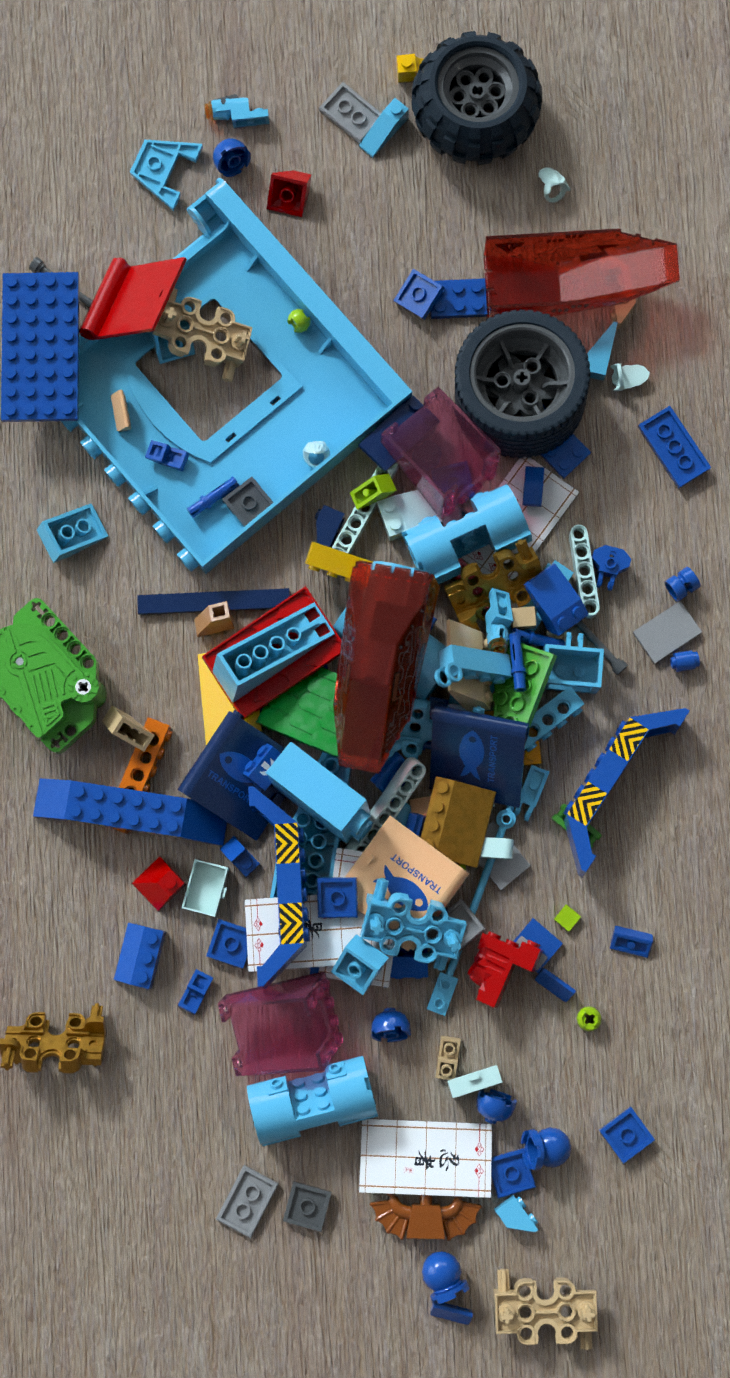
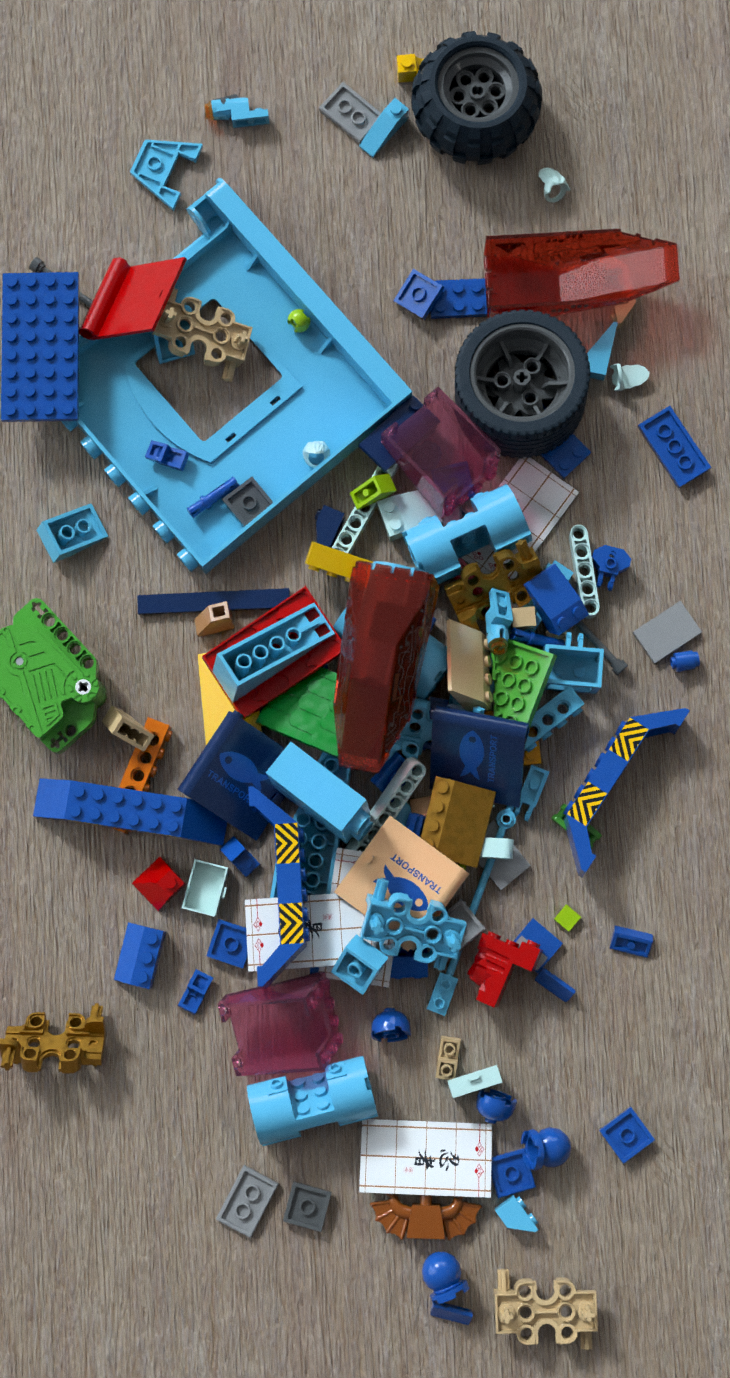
light nougat slope [111,390,131,432] -> none
blue cylinder [213,138,251,177] -> none
blue brick [242,744,281,791] -> none
red slope [266,170,312,217] -> none
blue tile [317,877,358,918] -> none
medium azure hinge [434,645,513,688] -> none
blue pin [508,633,527,692] -> none
blue slope [522,466,544,507] -> none
lime piece [577,1006,602,1032] -> none
blue wheel [664,567,701,602] -> none

